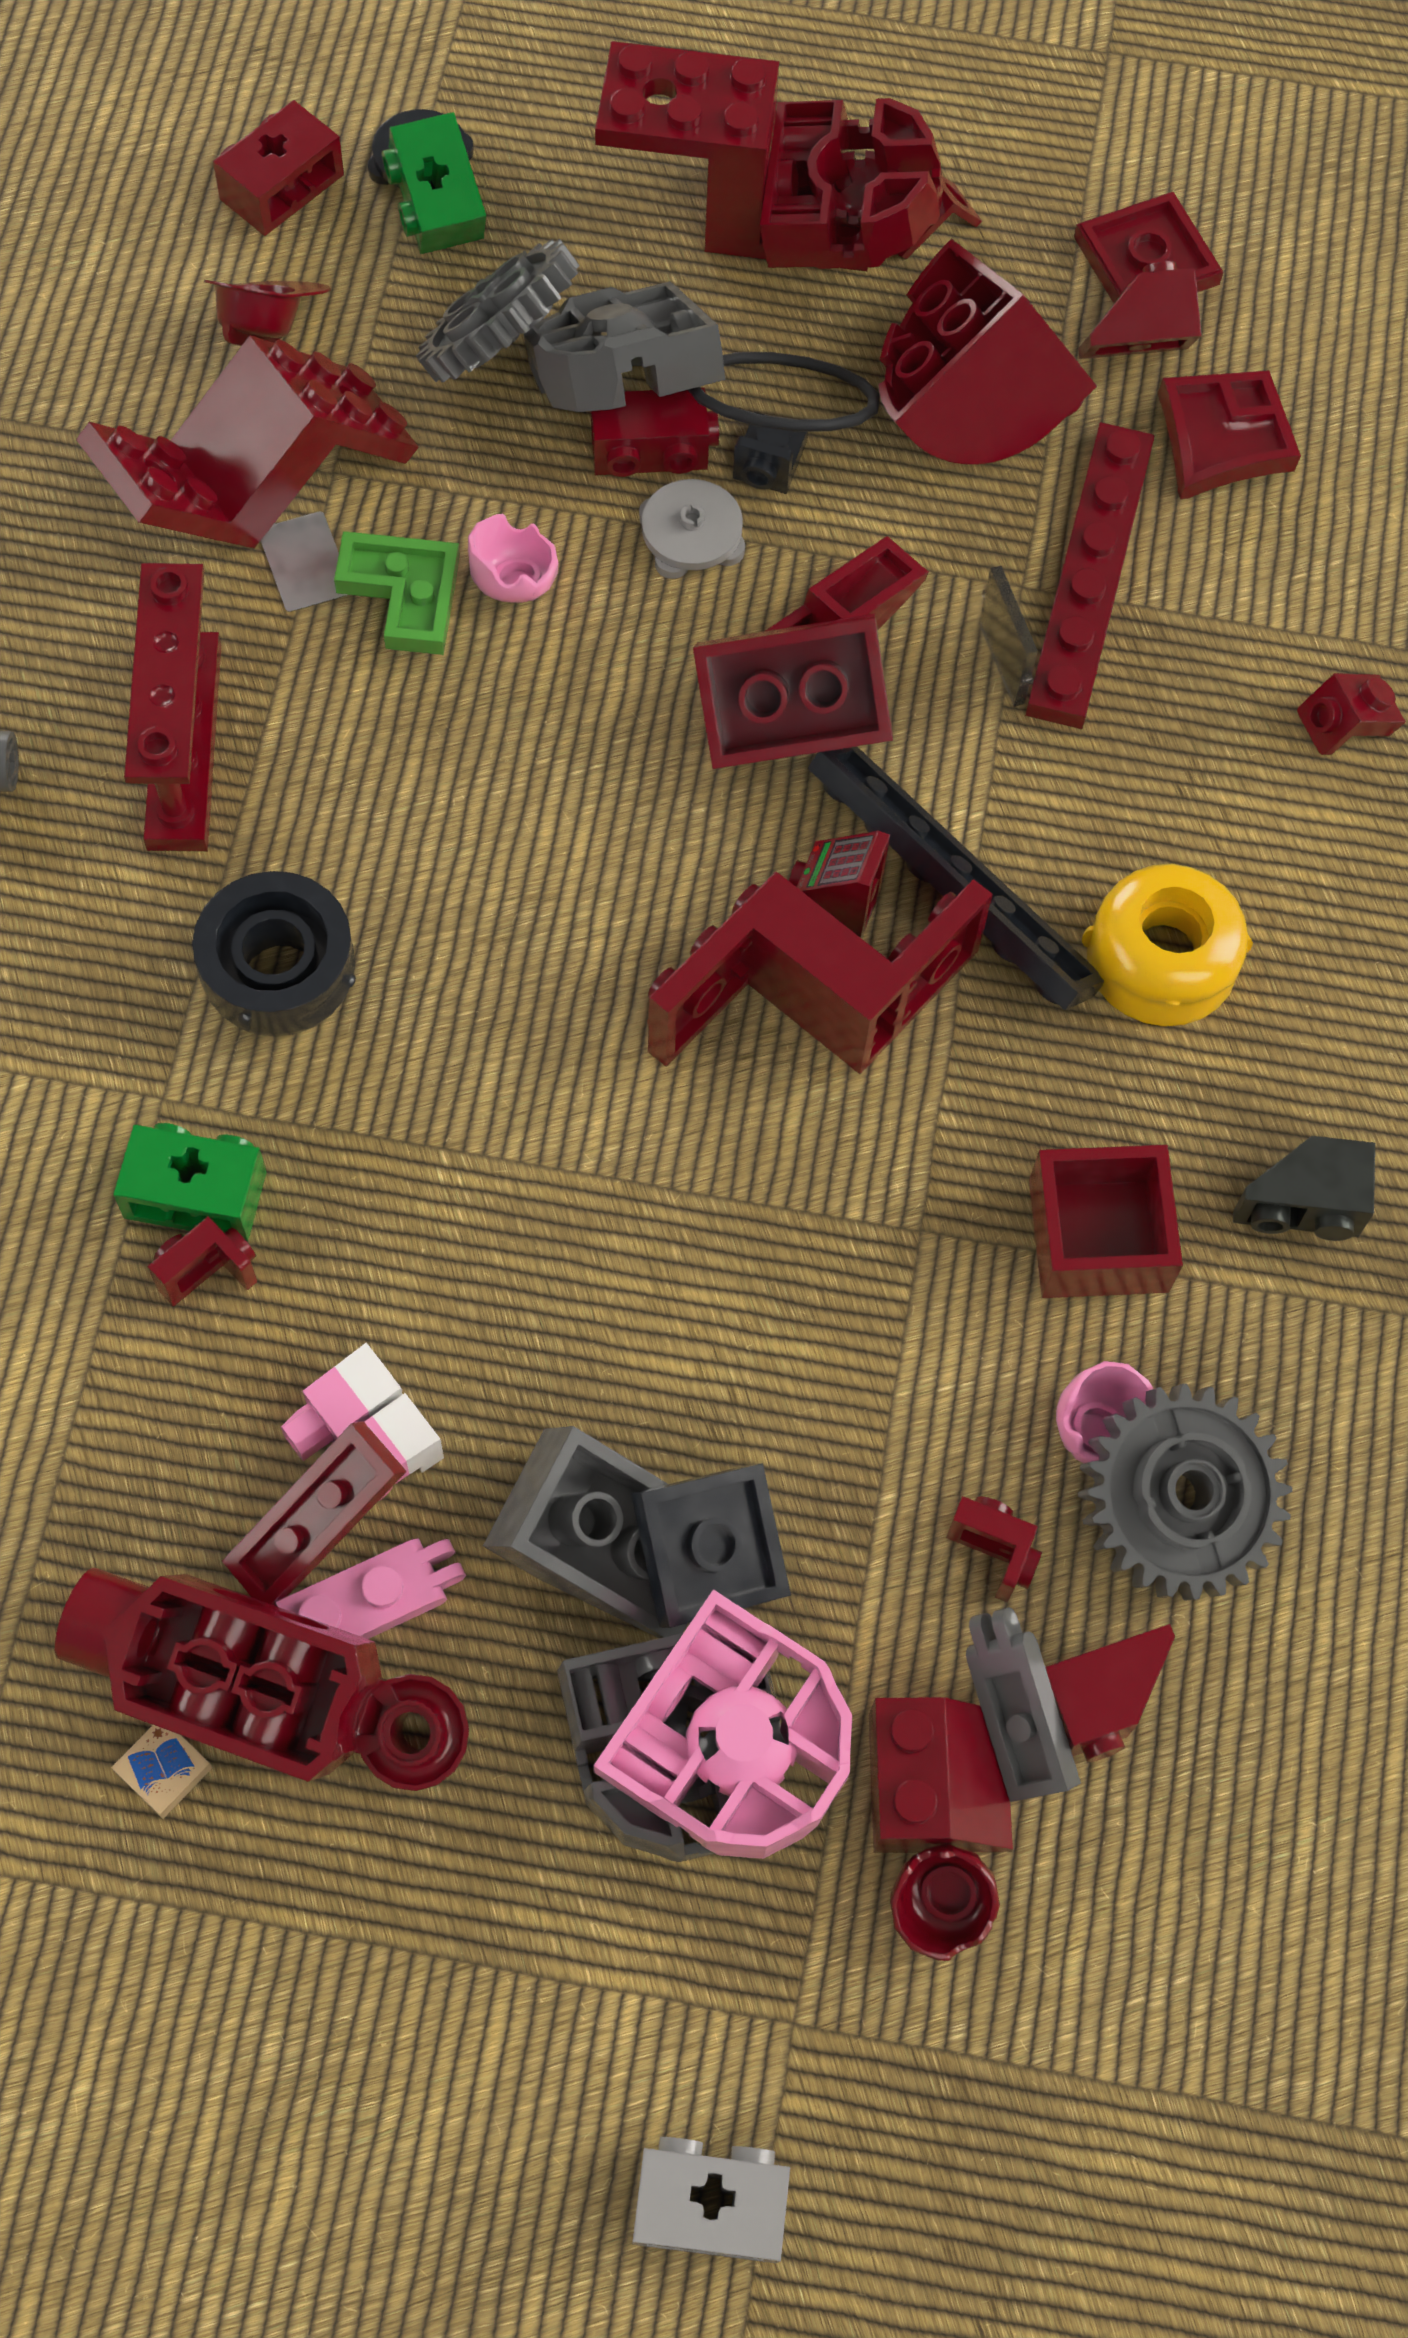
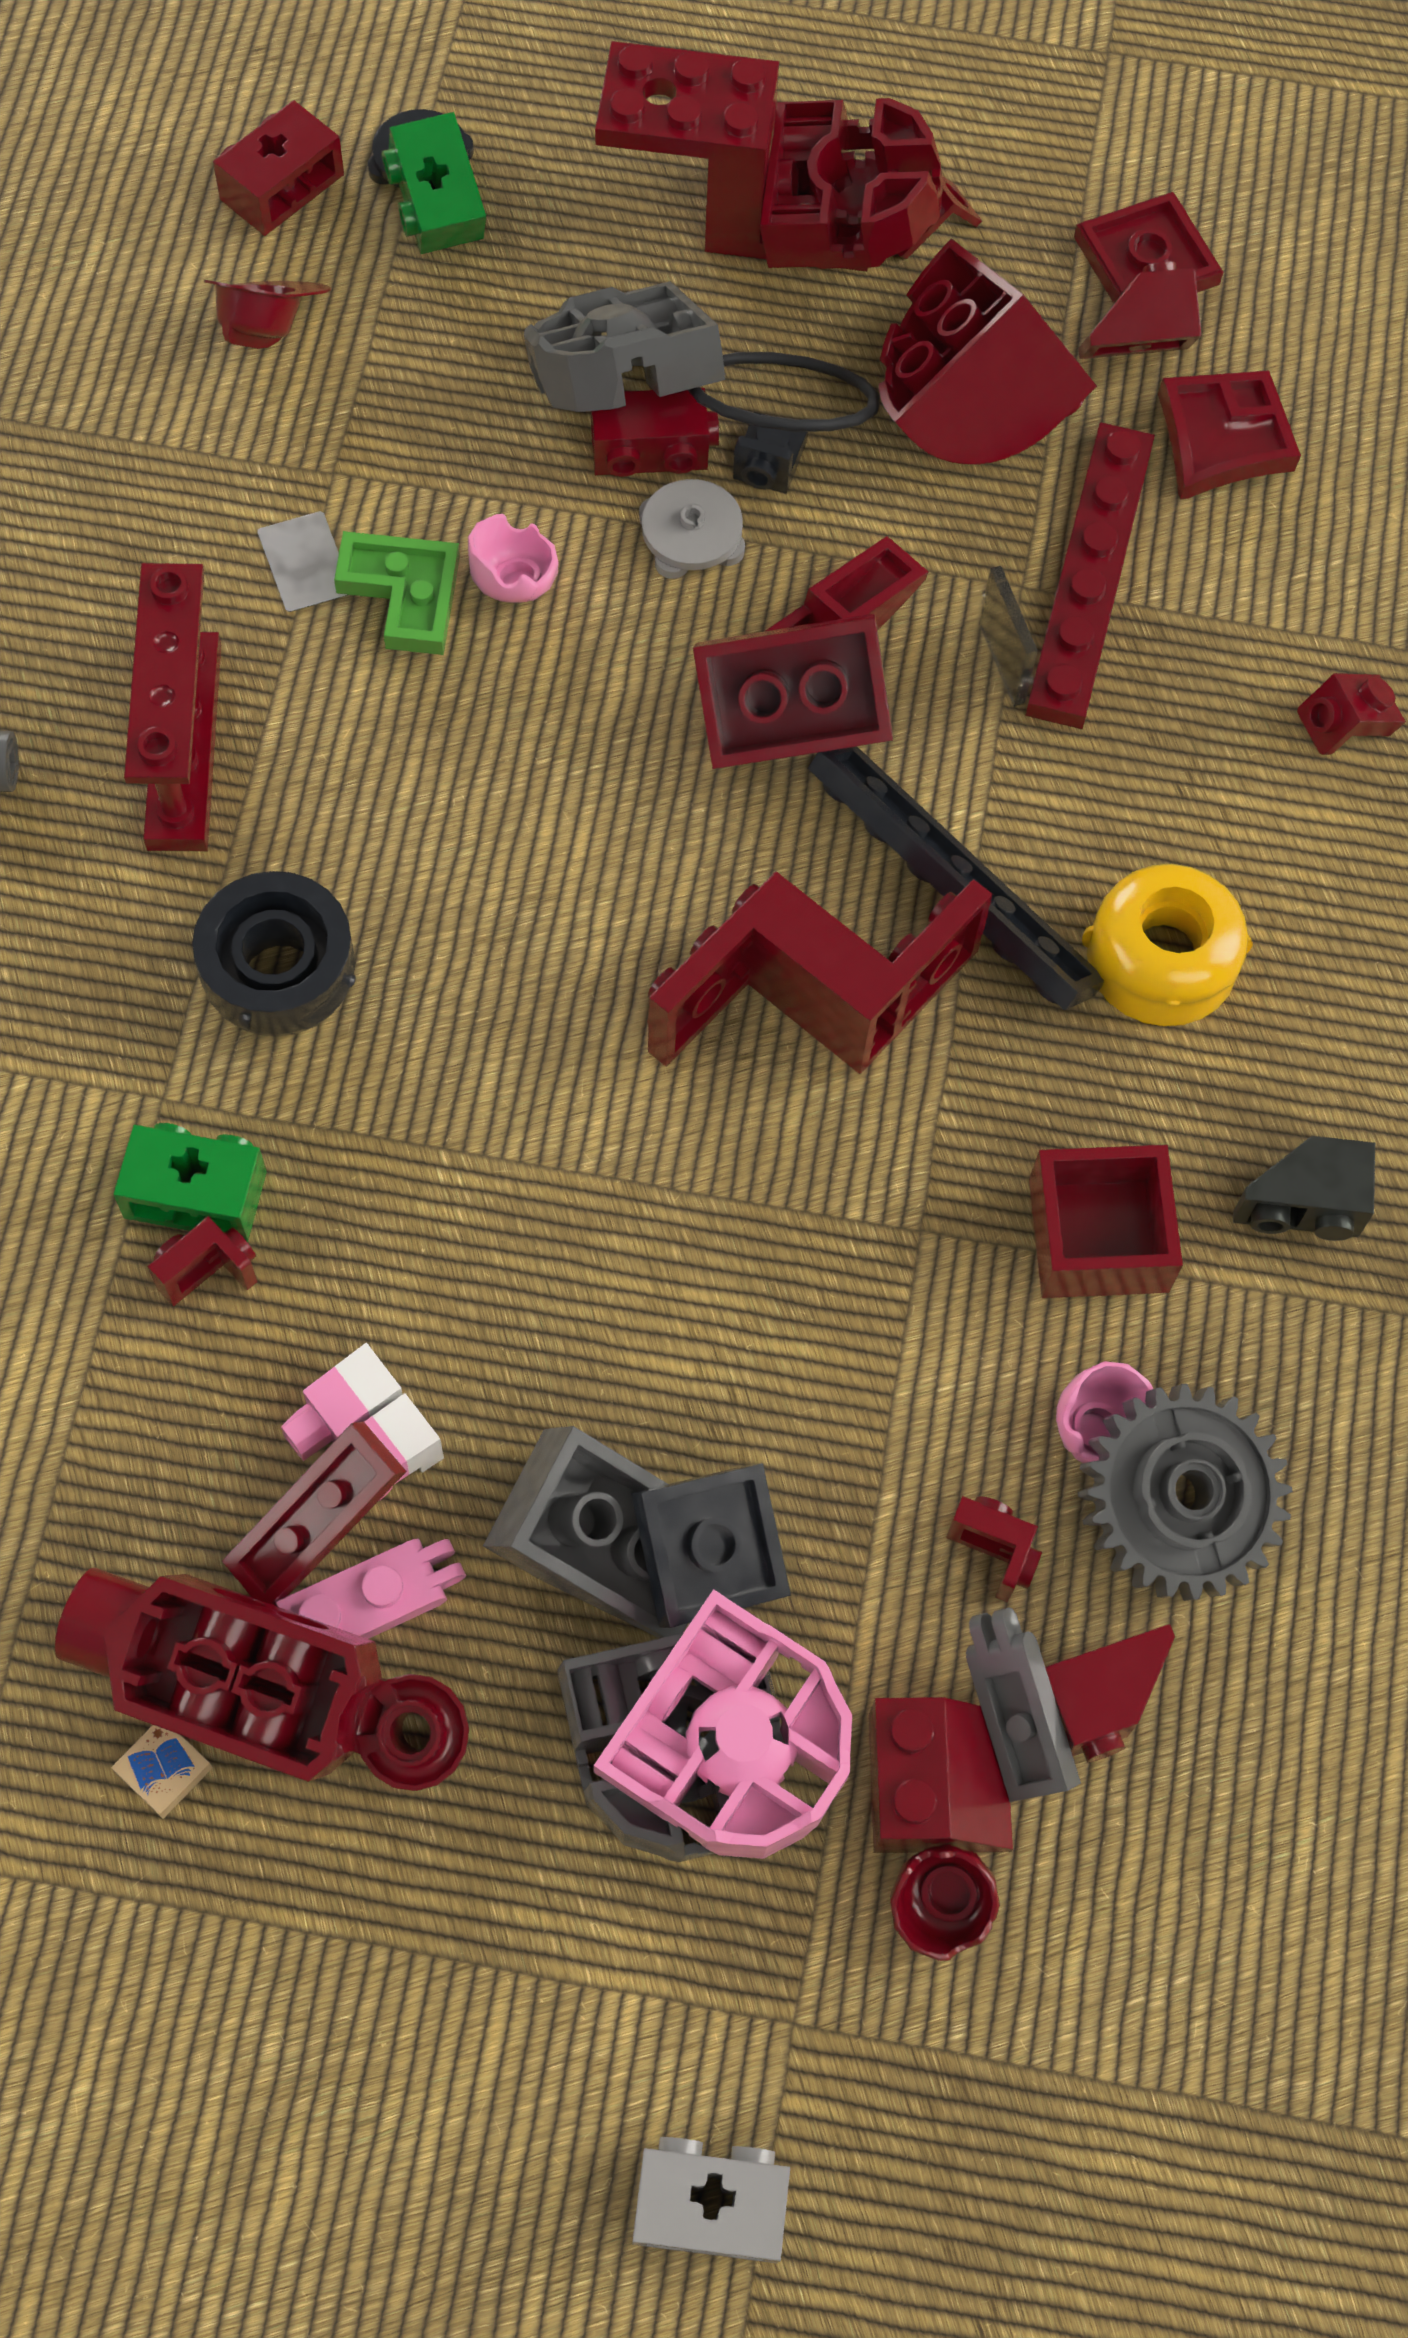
dark red bracket [76,335,419,549] -> none
dark grey gear [416,239,580,383] -> none
dark red slope [789,831,890,939] -> none

